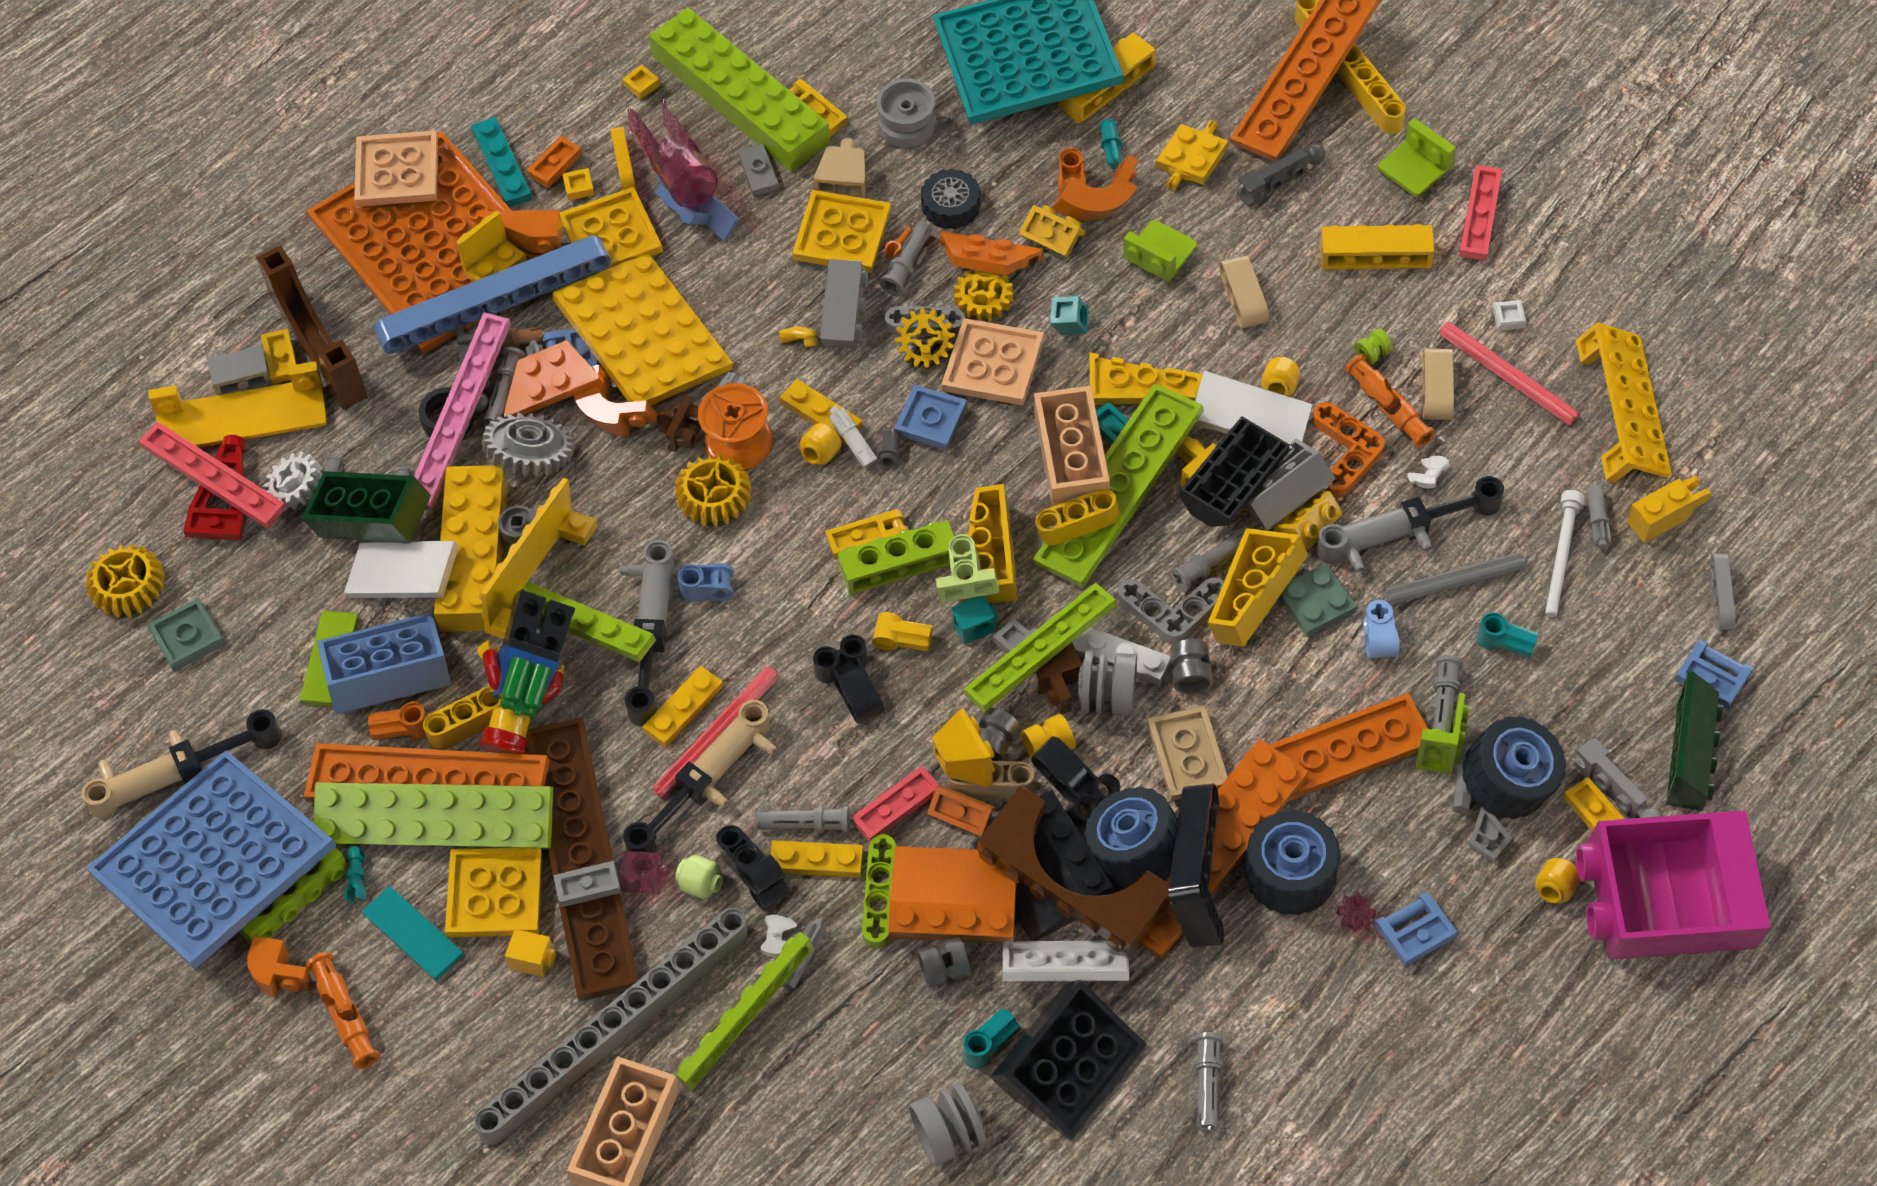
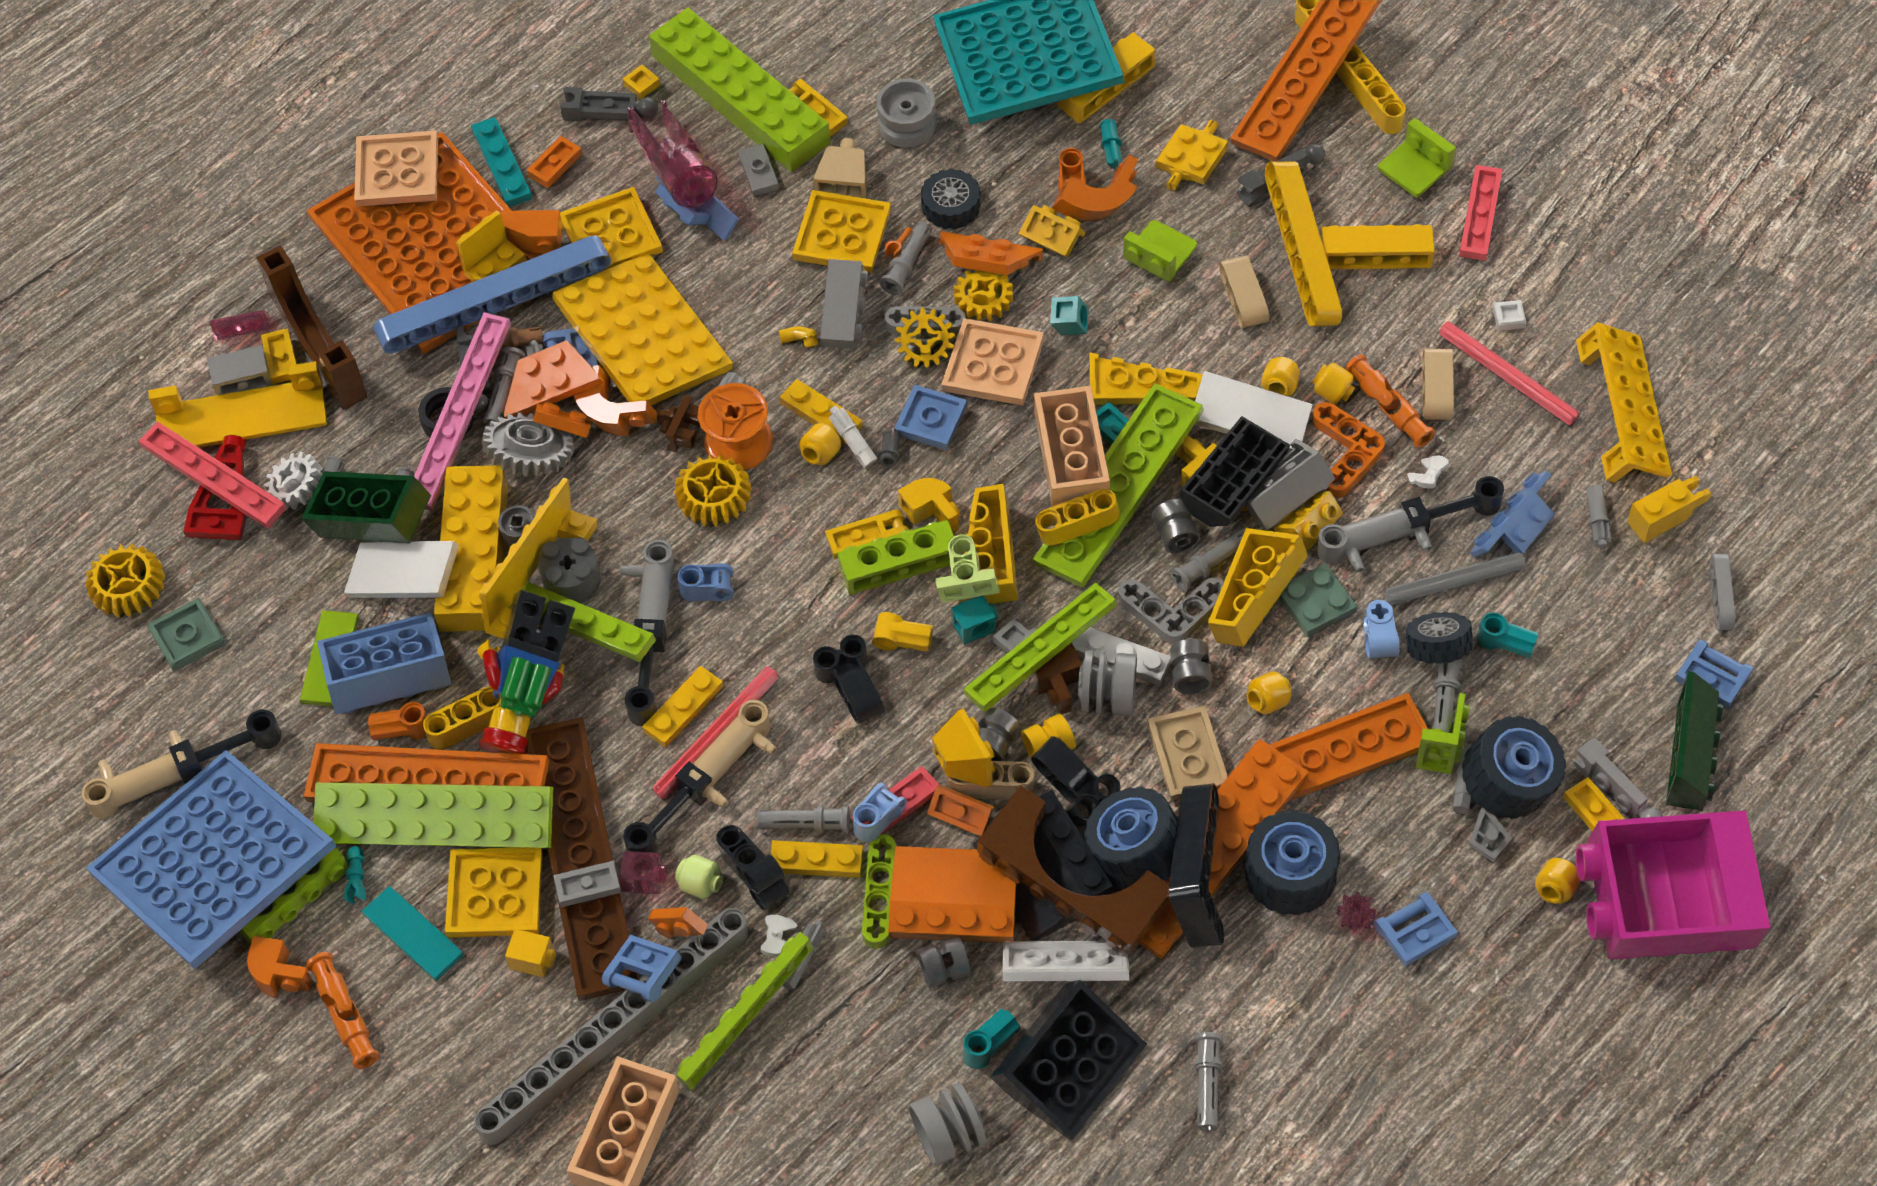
yellow plate [562,168,594,201] -> none
yellow beam [610,126,636,190] -> none
lime wheel [1354,328,1393,366] -> none
white piece [1545,490,1585,617] -> none
none -> clear pink slope [210,310,270,340]
none -> orange plate [533,403,591,438]
none -> dark grey brick [538,538,601,603]
none -> dark grey plate [560,87,658,121]
none -> medium blue plate [602,935,682,1002]
none -> orange plate [648,907,708,938]
none -> light blue piece [853,782,907,842]
none -> yellow brick [898,478,960,532]
none -> flat silver wheel [1152,499,1200,554]
none -> yellow head [1246,671,1292,715]
none -> yellow beam [1265,161,1342,326]
none -> yellow head [1312,363,1355,404]
none -> black wheel [1406,612,1473,664]
none -> medium blue bracket [1470,471,1555,557]

